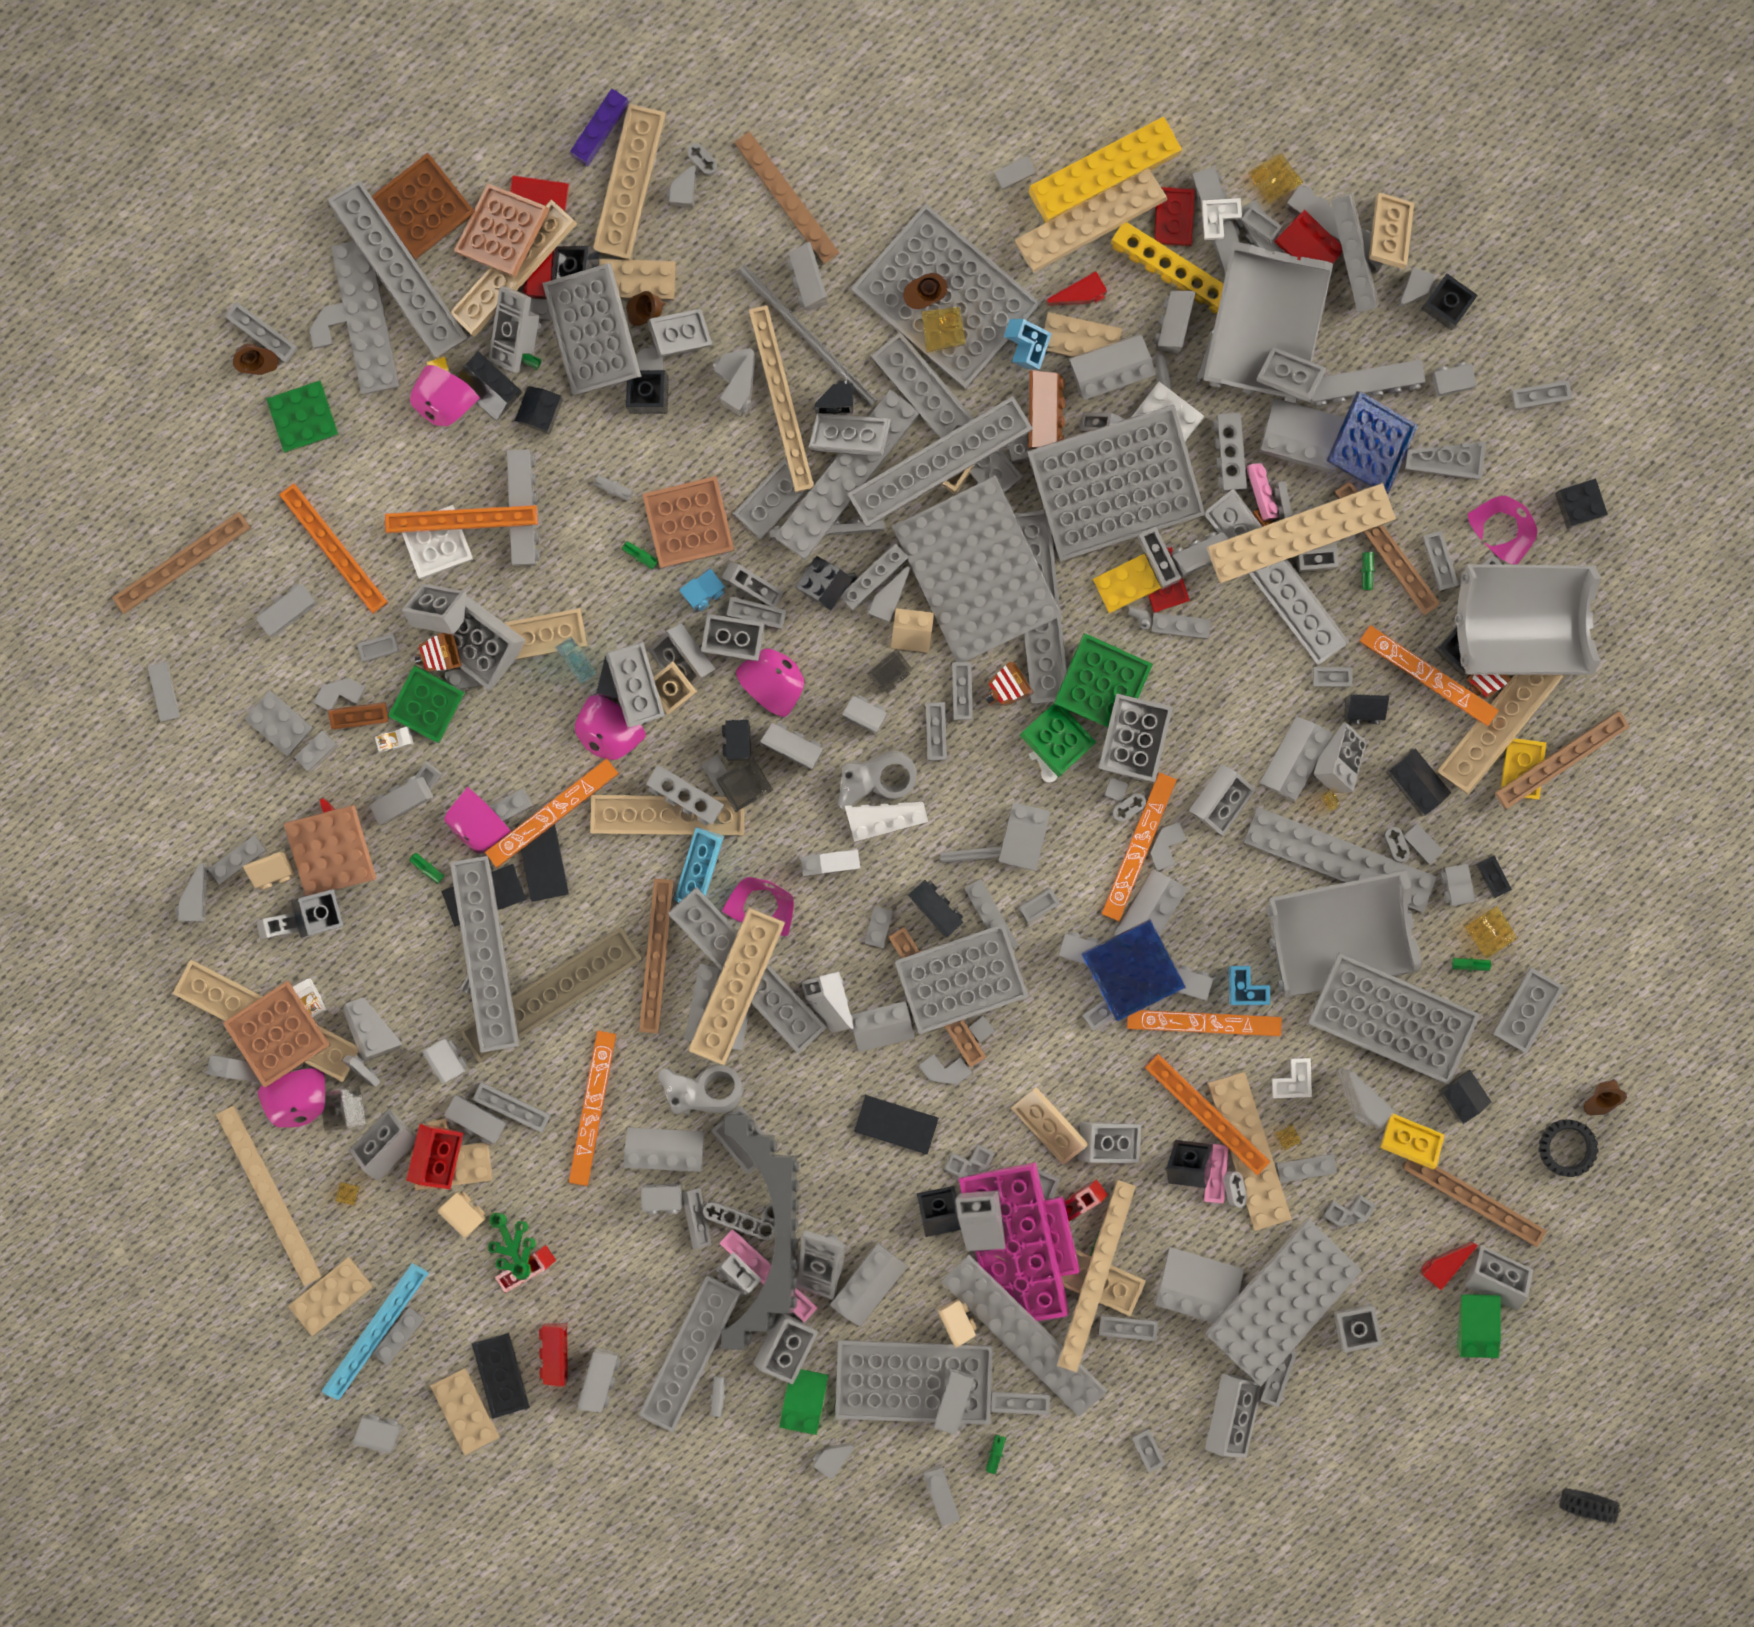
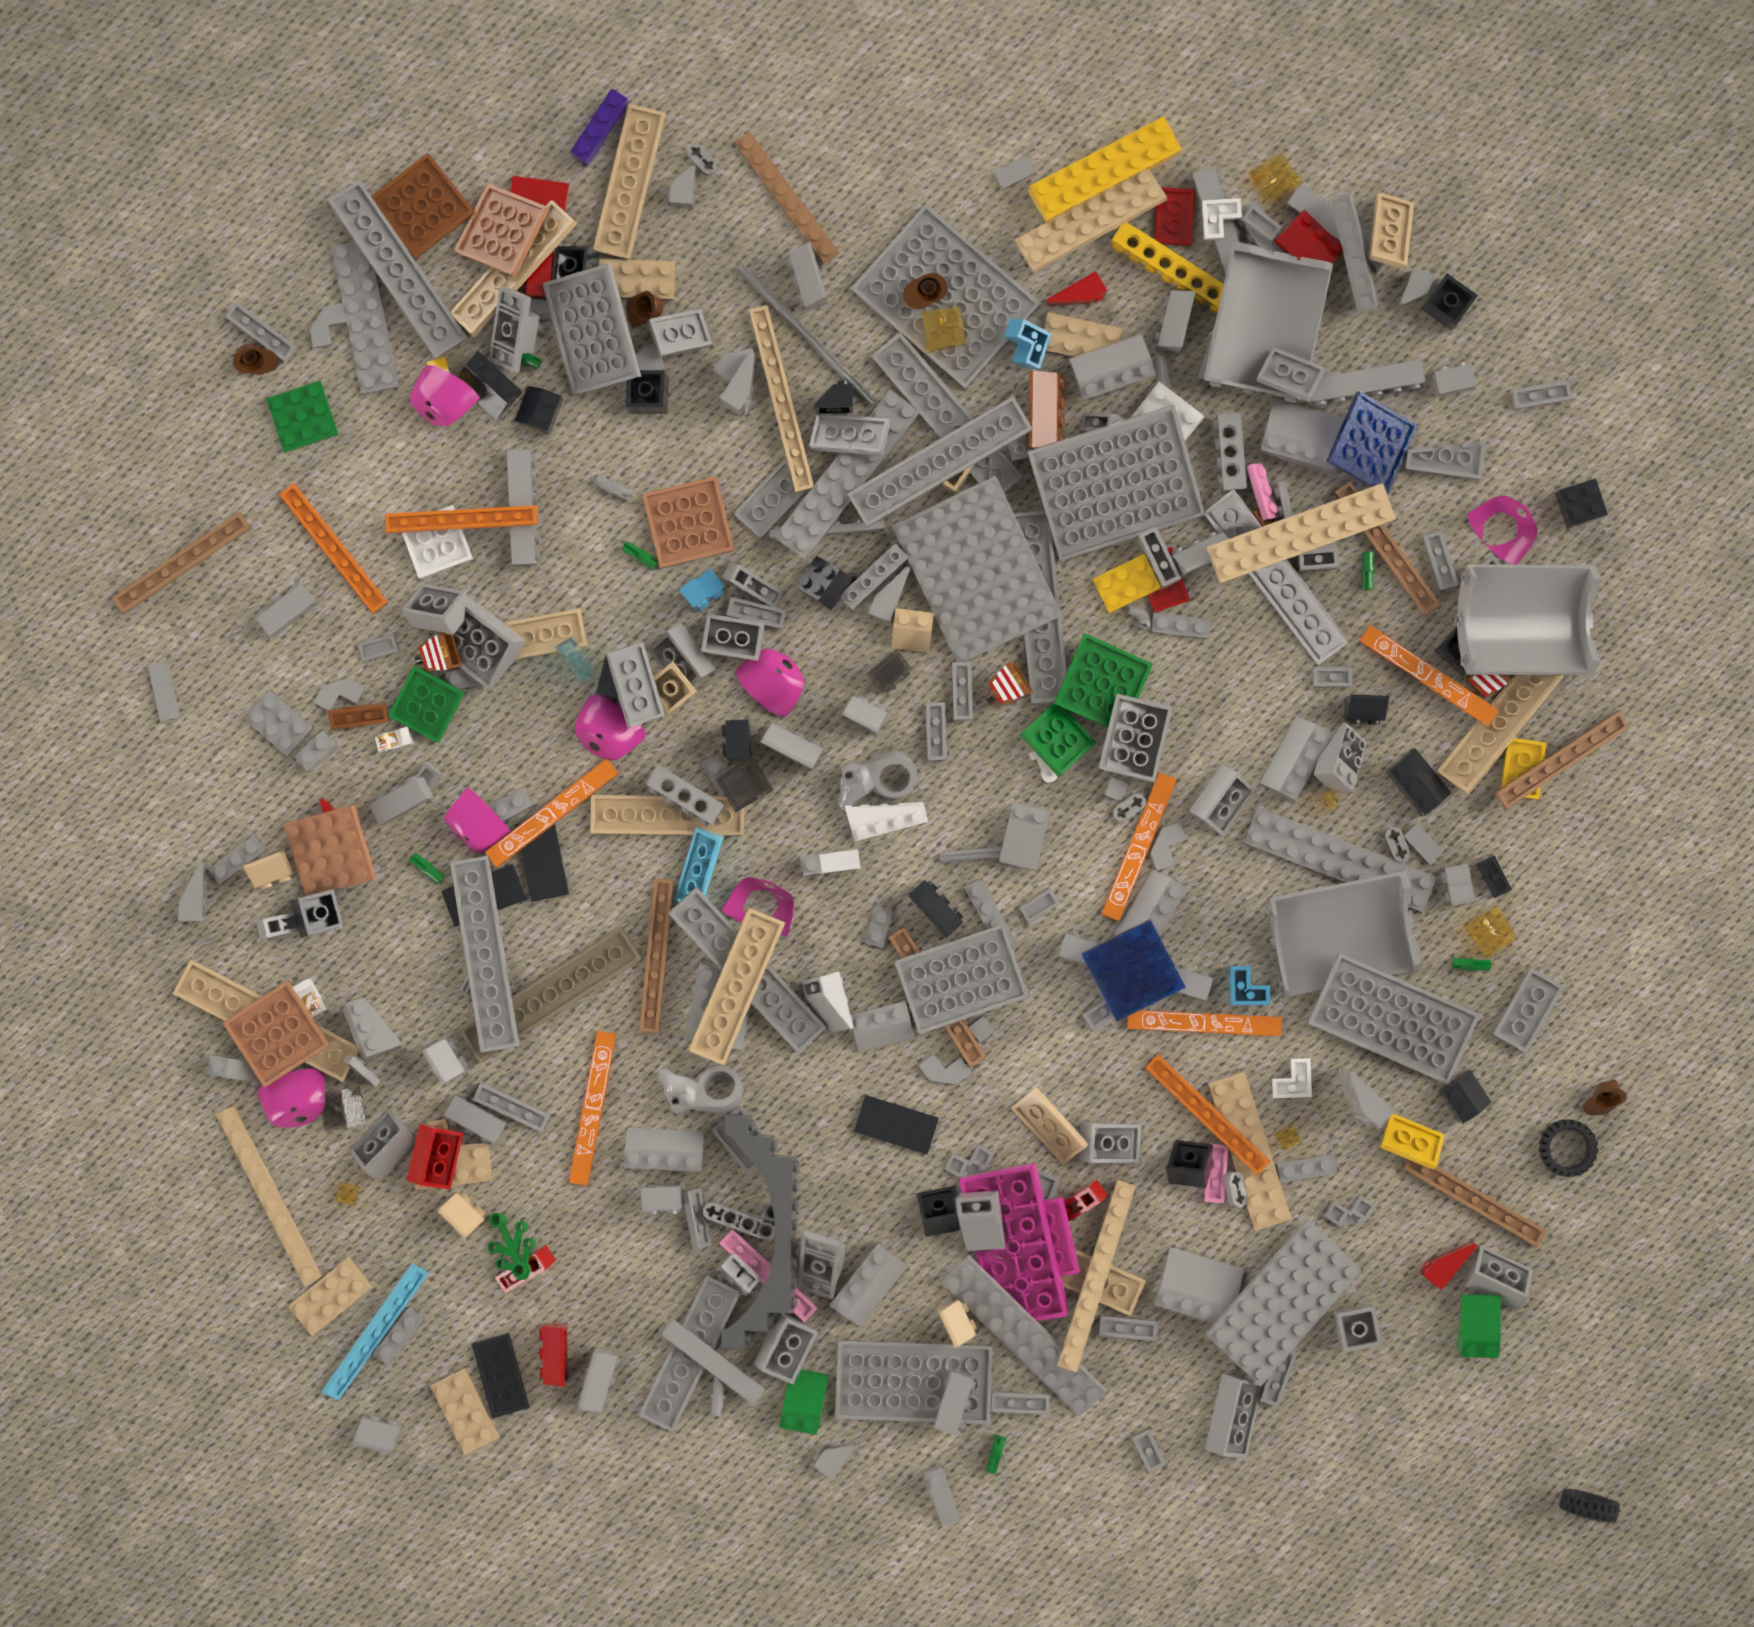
none -> light grey tile [661,1319,766,1405]

